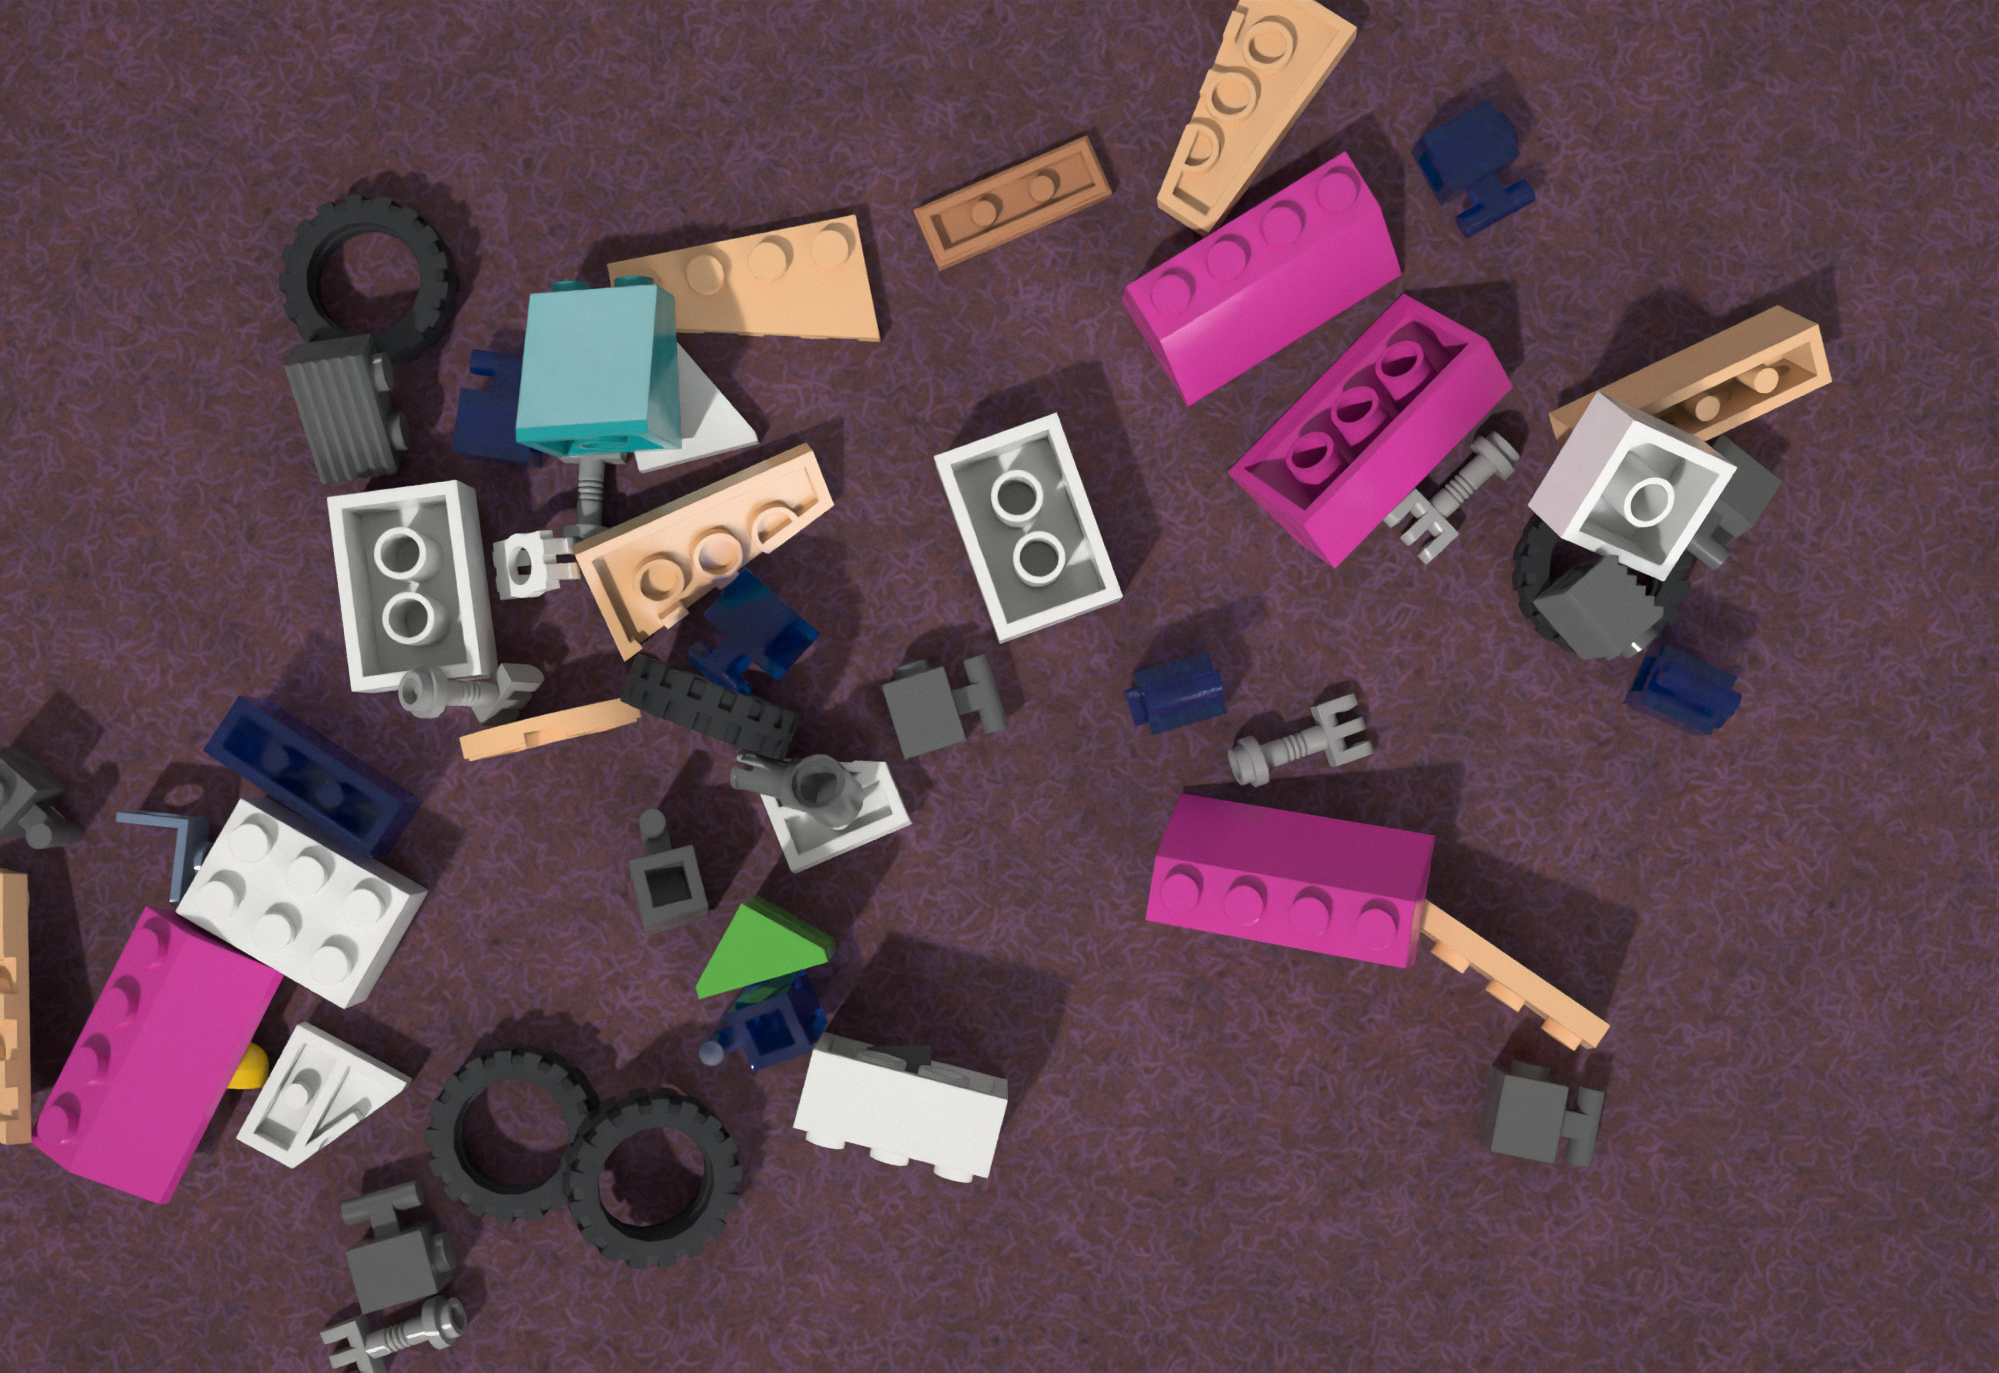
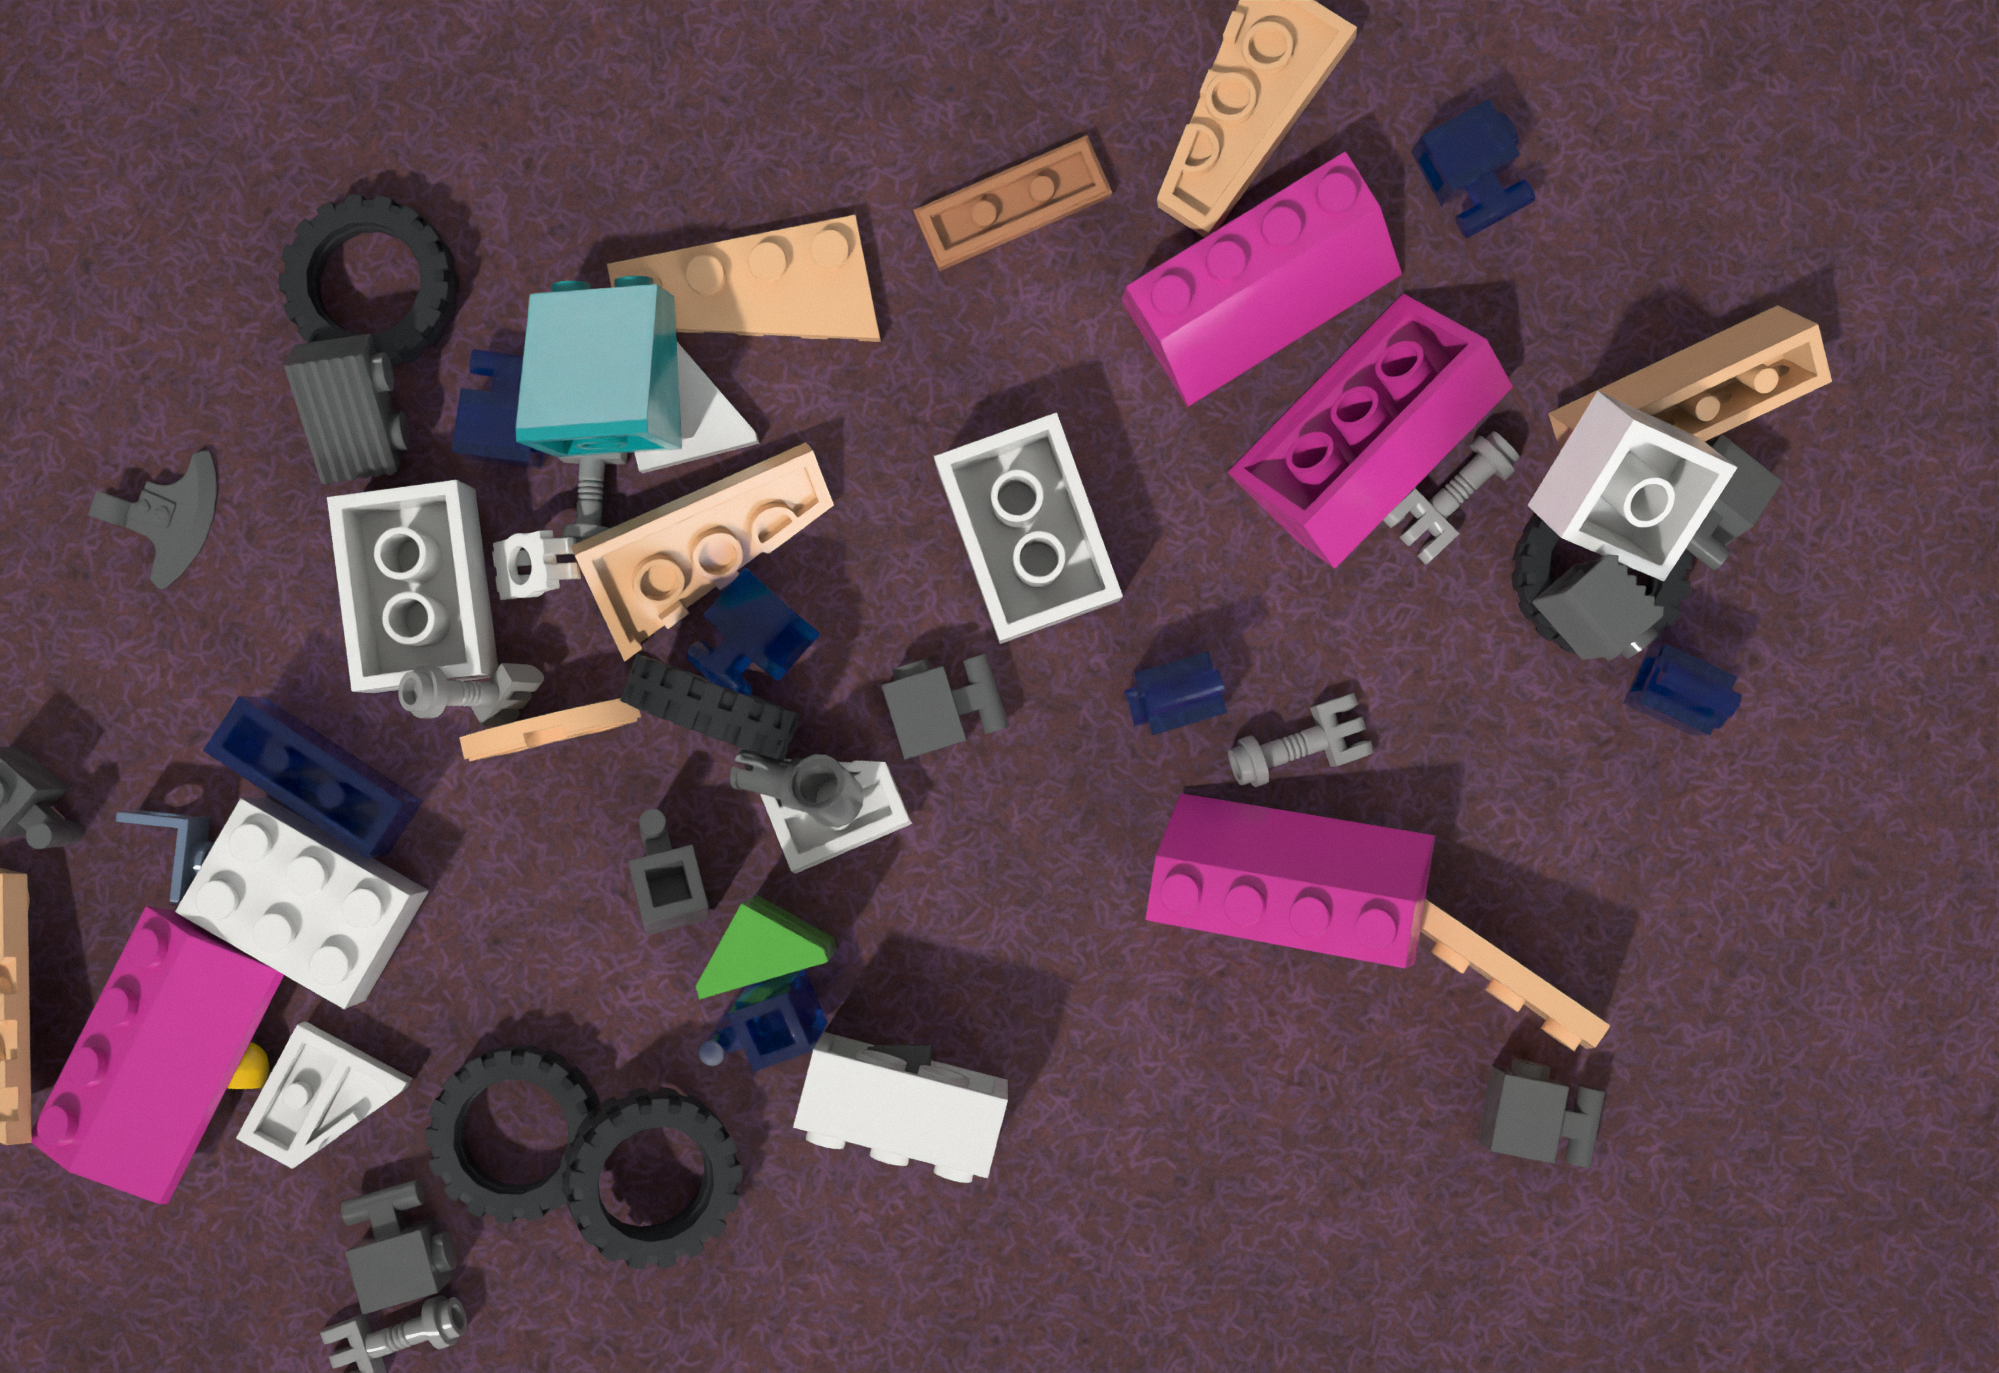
none -> dark grey piece [88,451,217,589]

